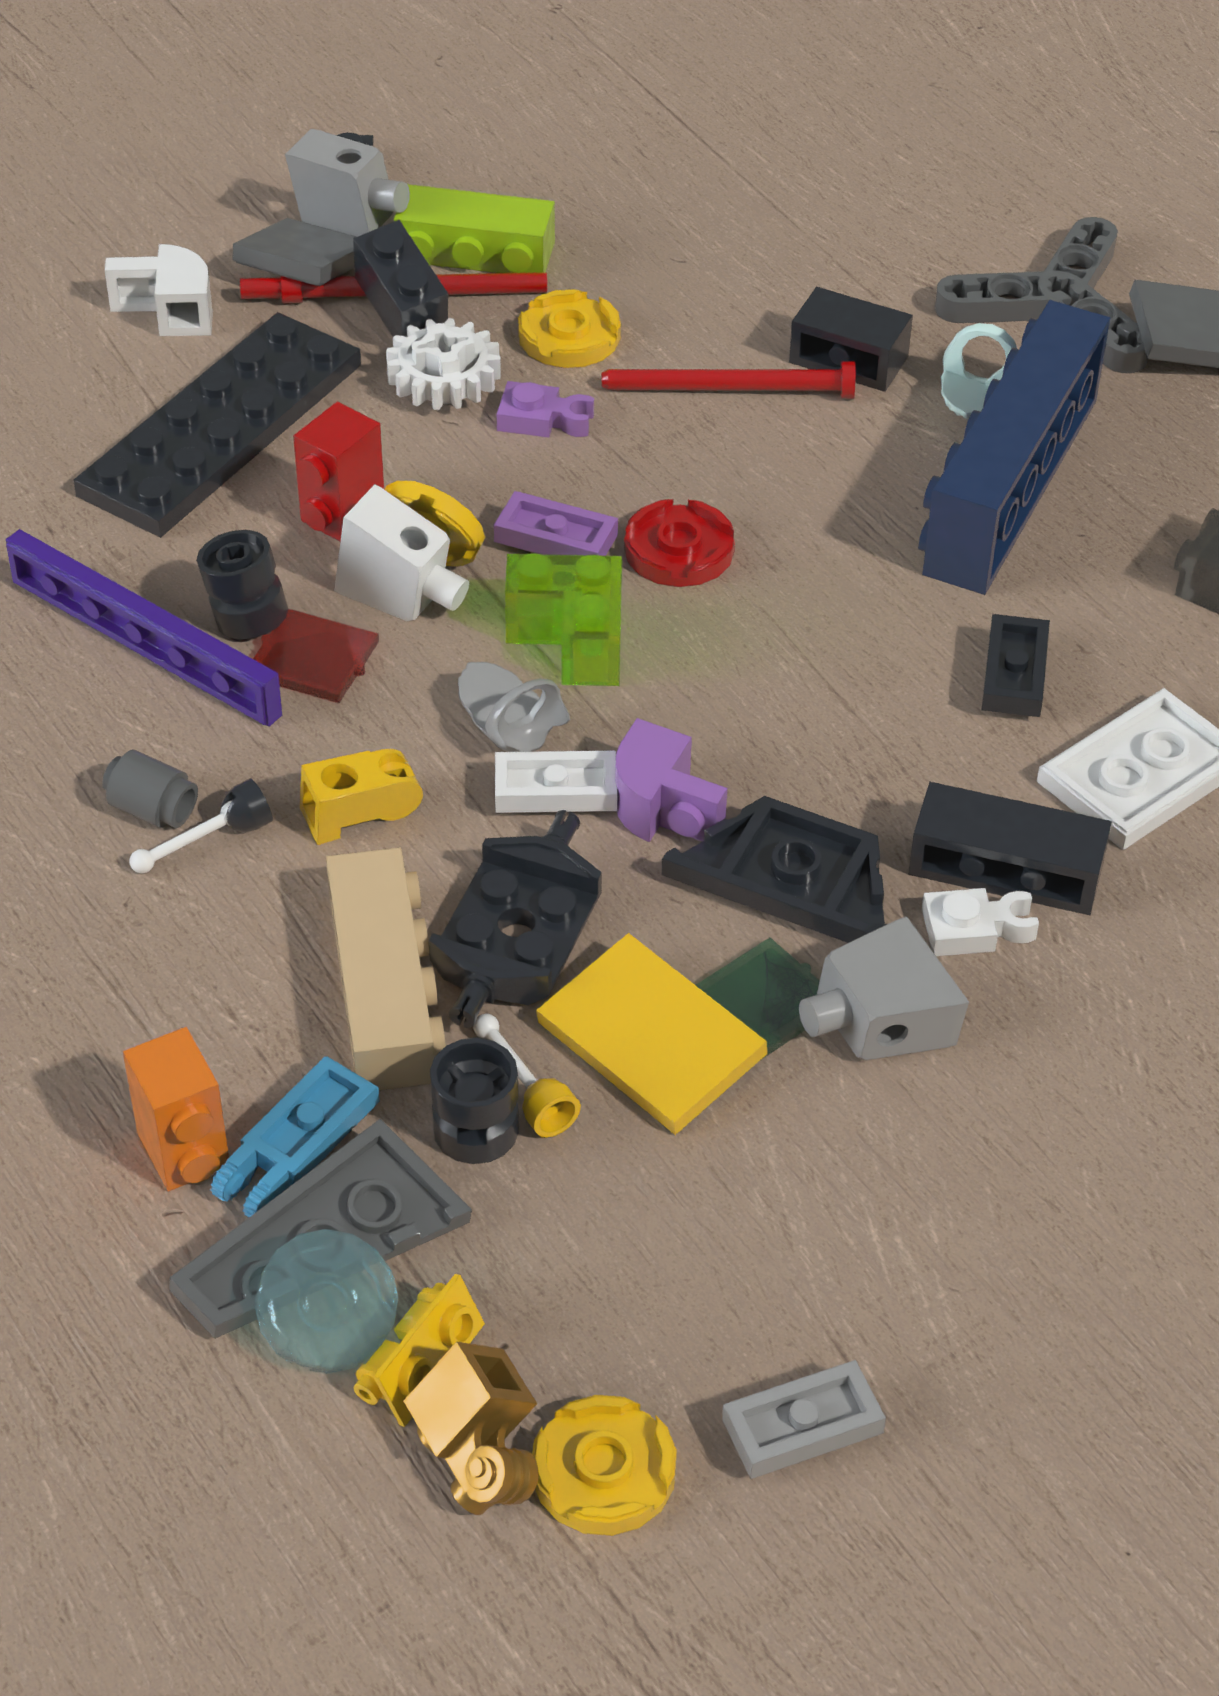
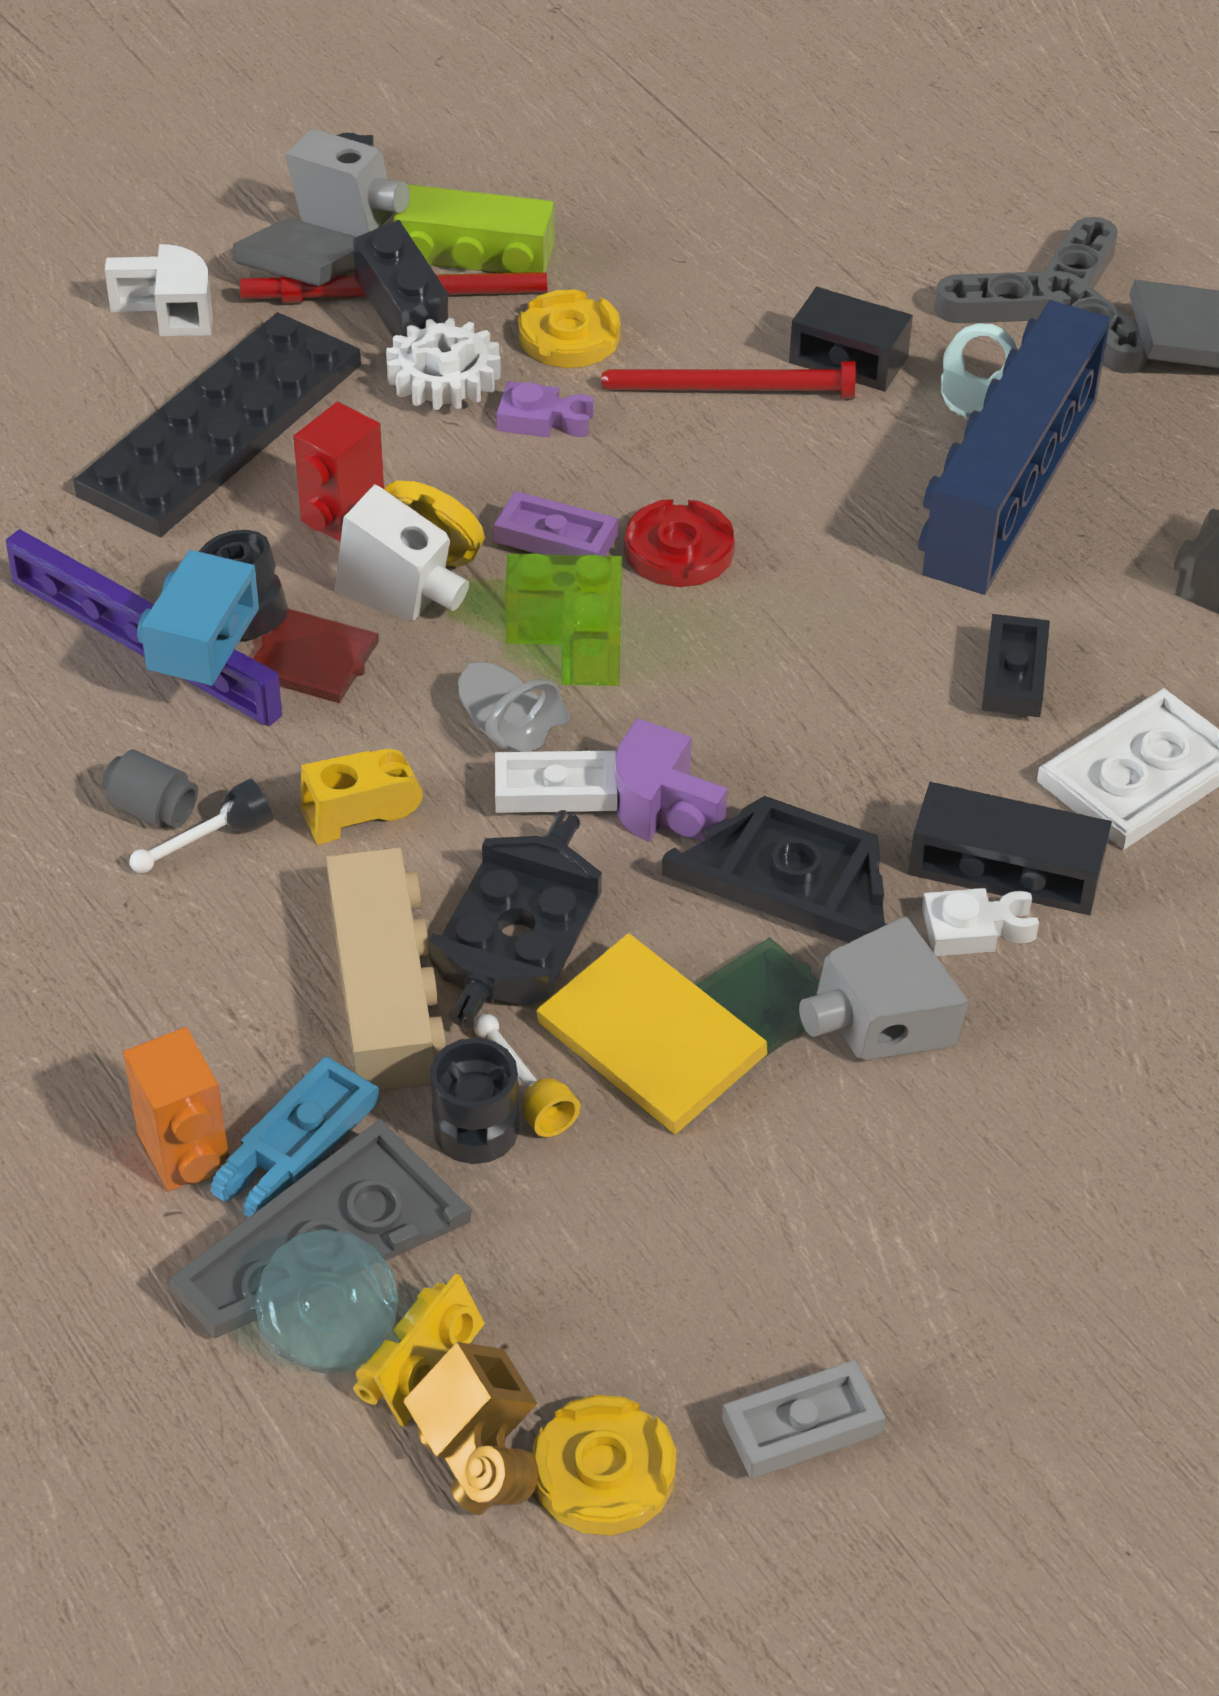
none -> dark azure brick [137,550,259,686]

